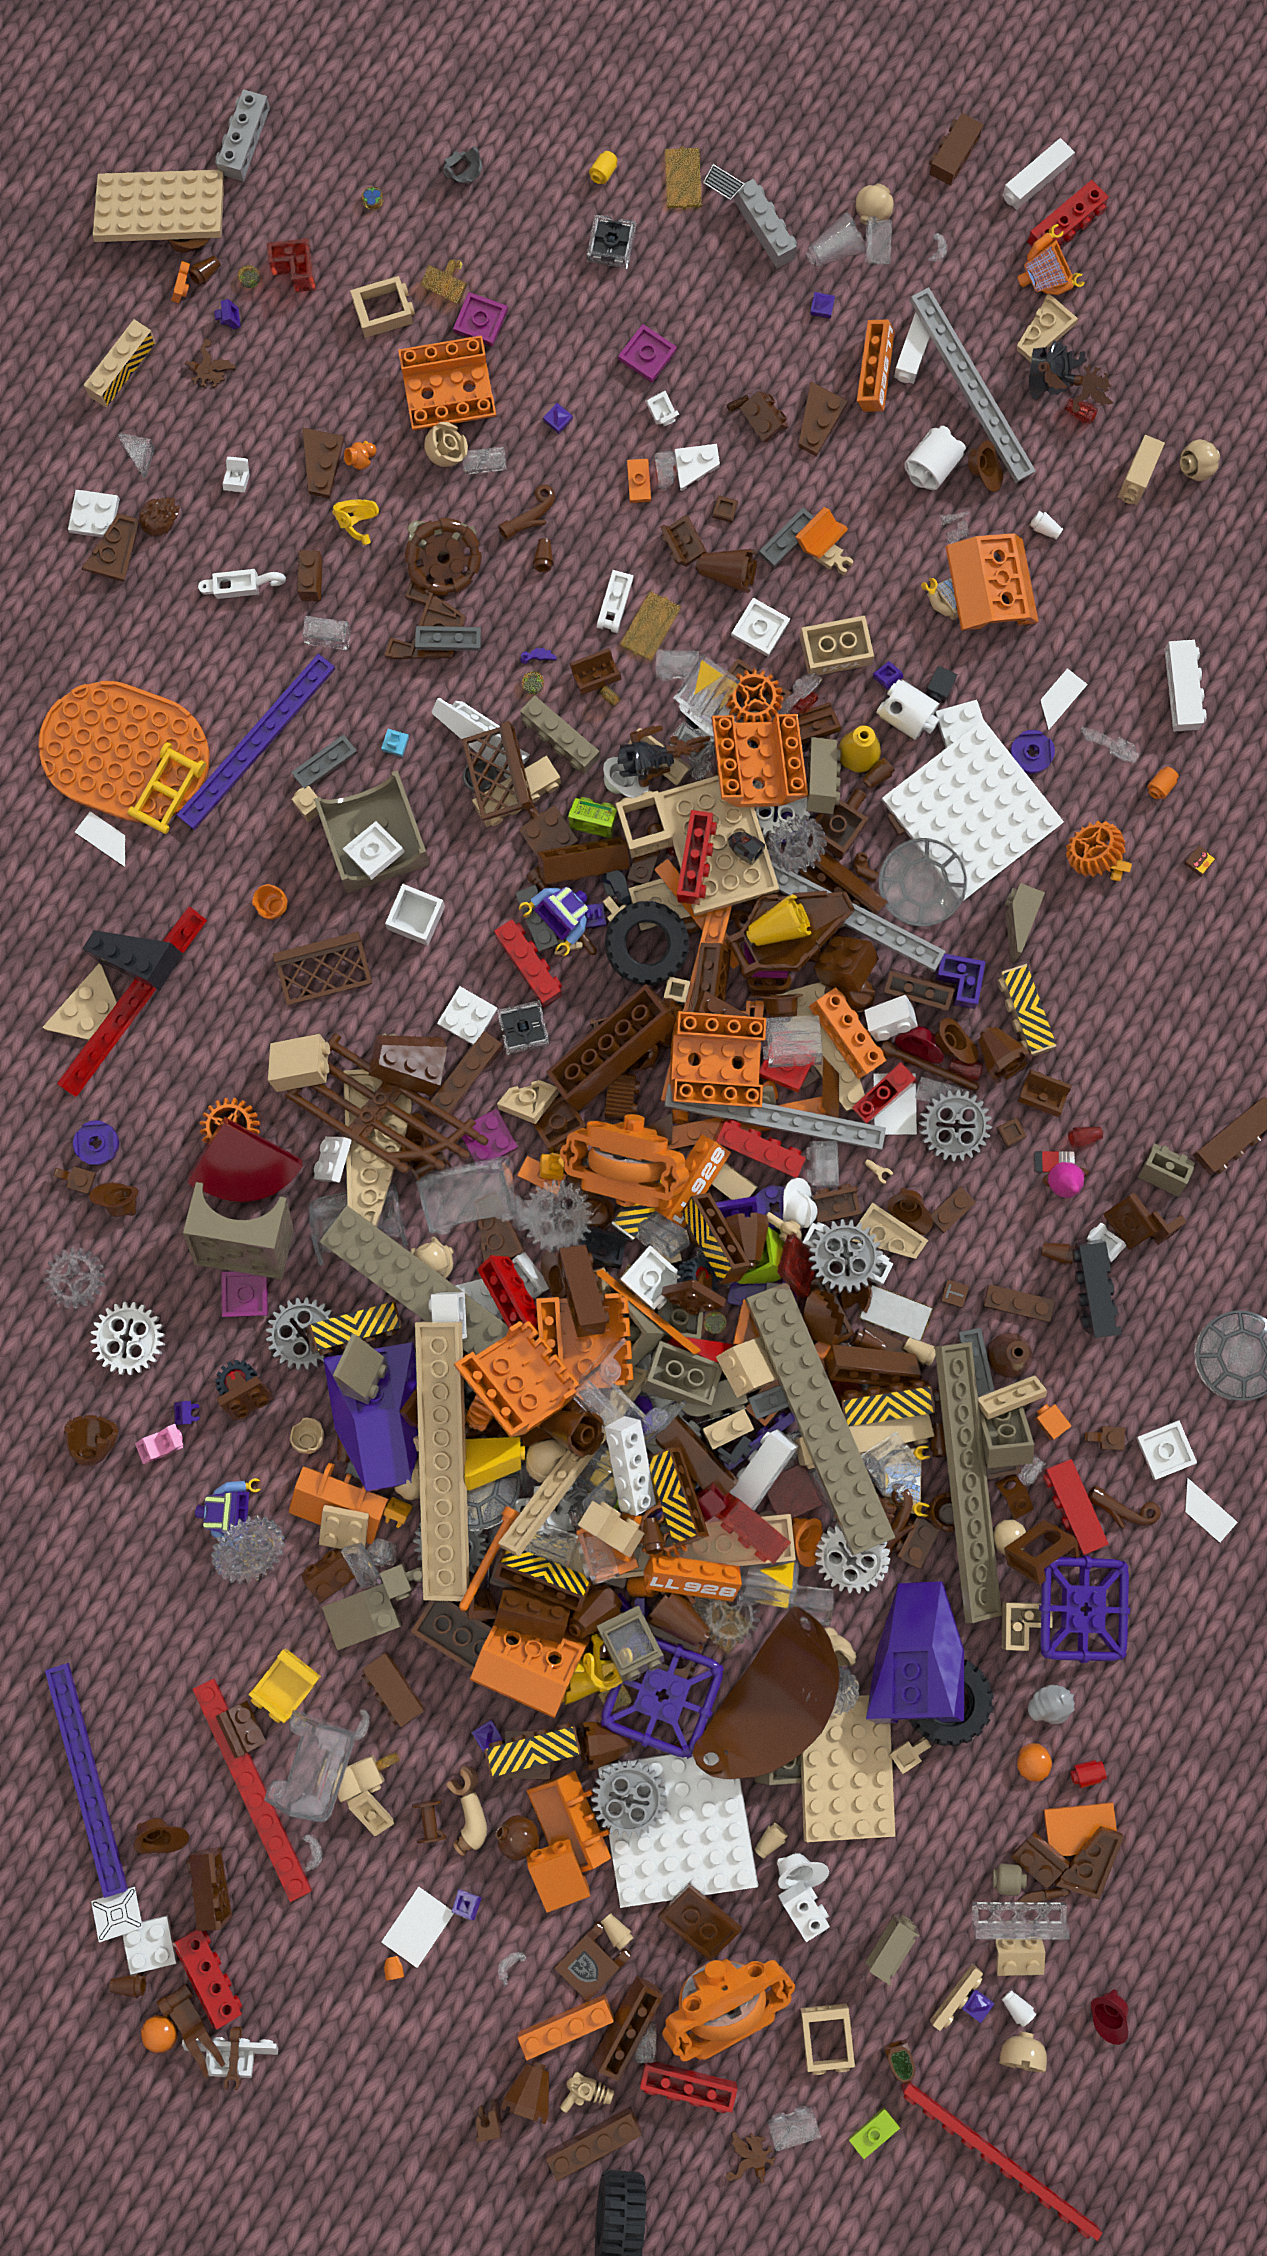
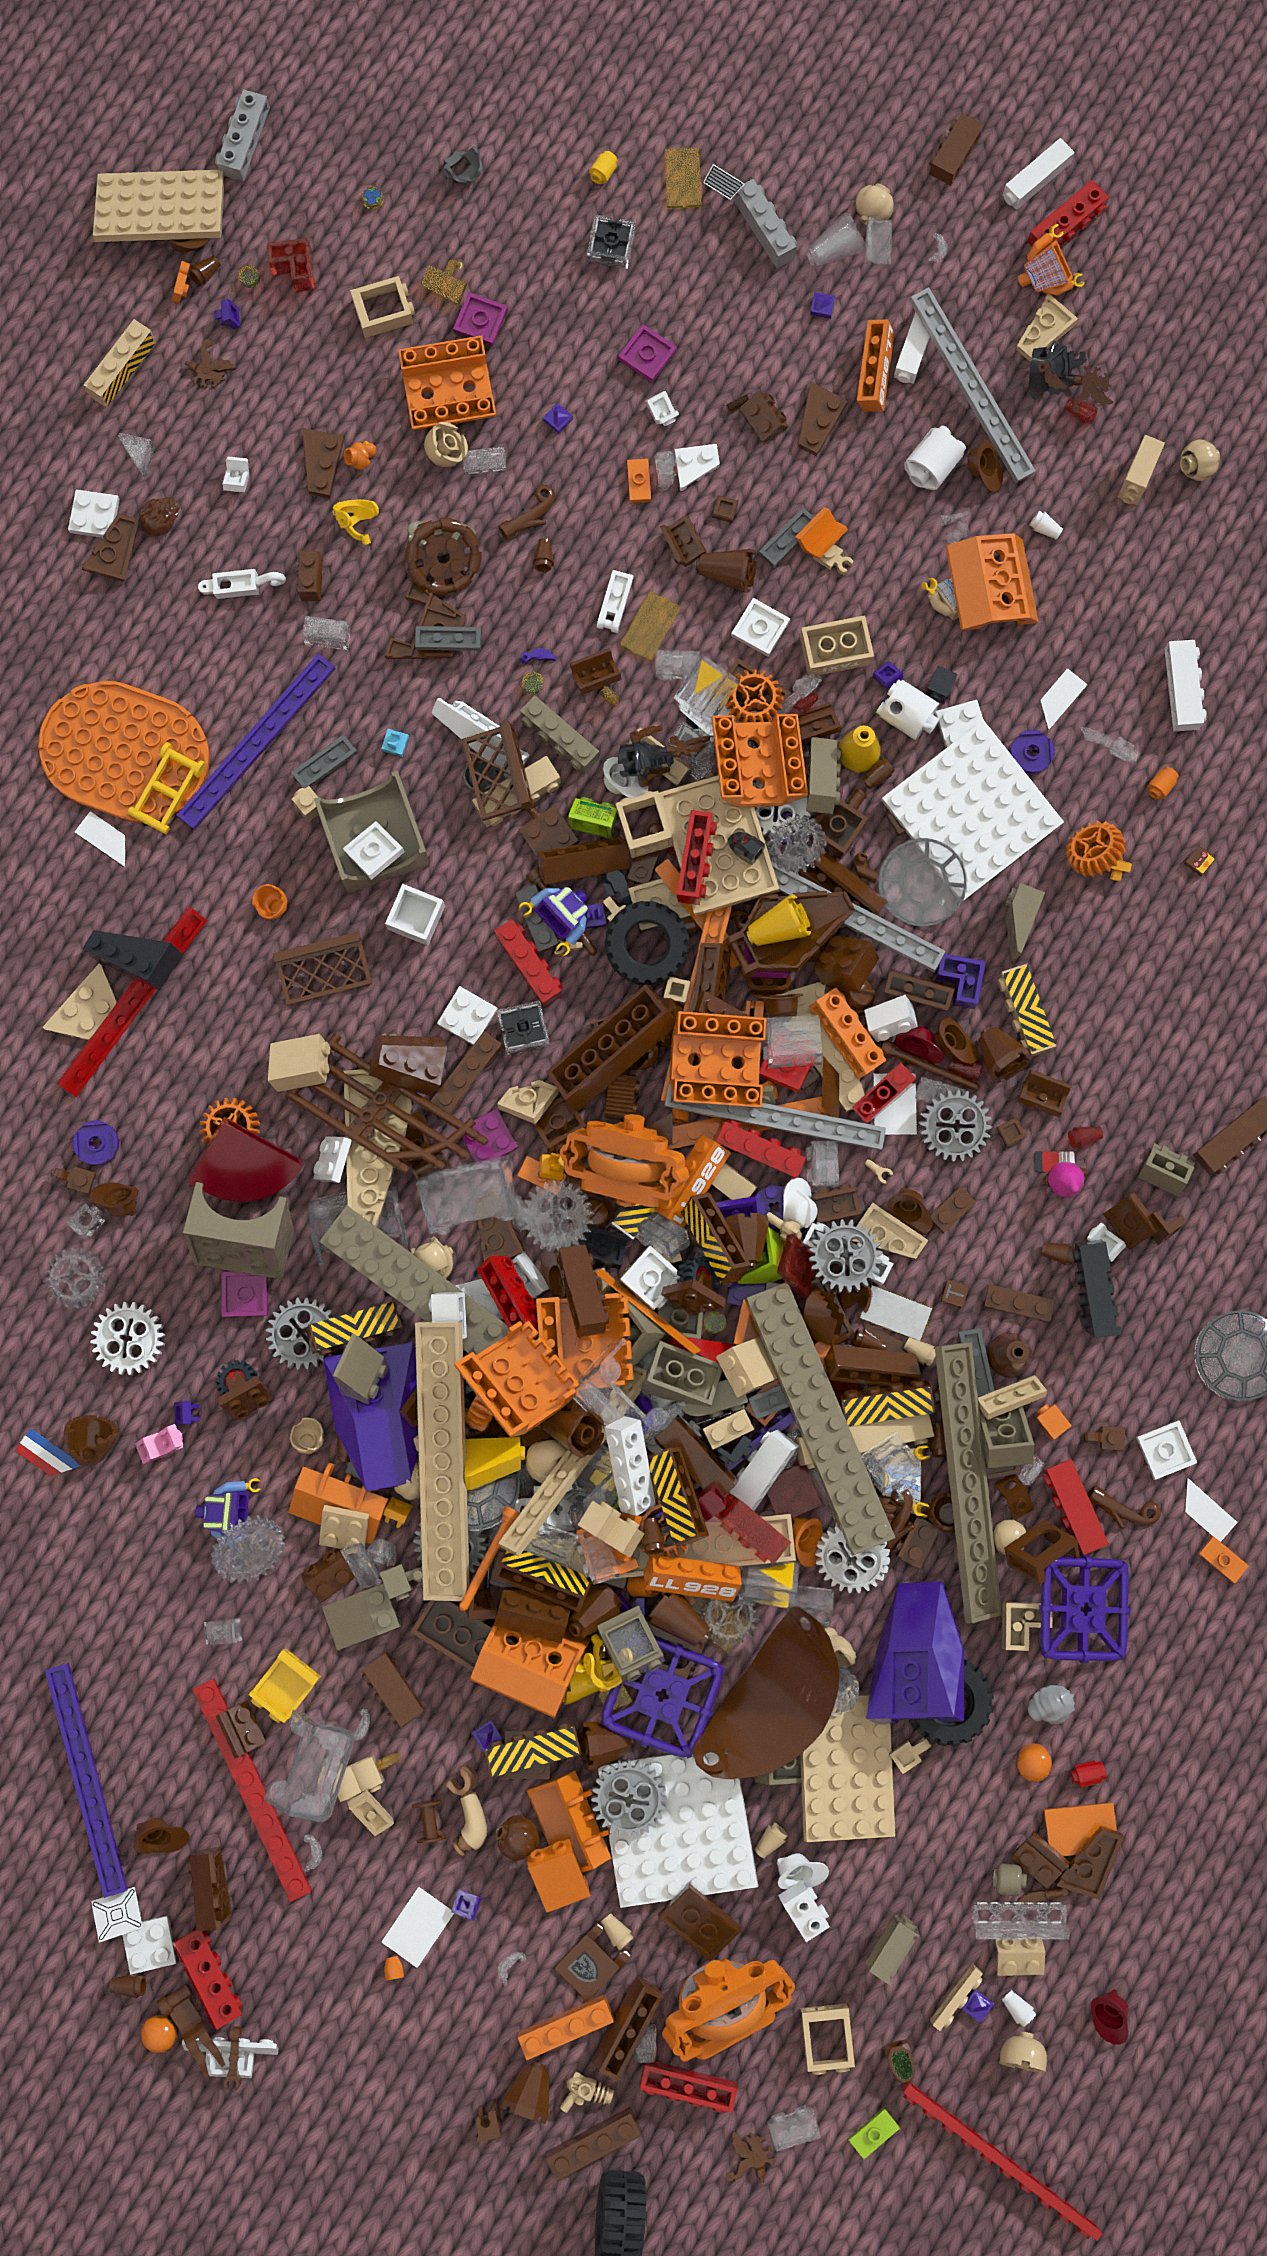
none -> sticker [15,1428,81,1476]
none -> clear brick [66,1203,105,1240]
none -> clear slope [204,1618,242,1645]
none -> orange plate [1198,1536,1249,1584]

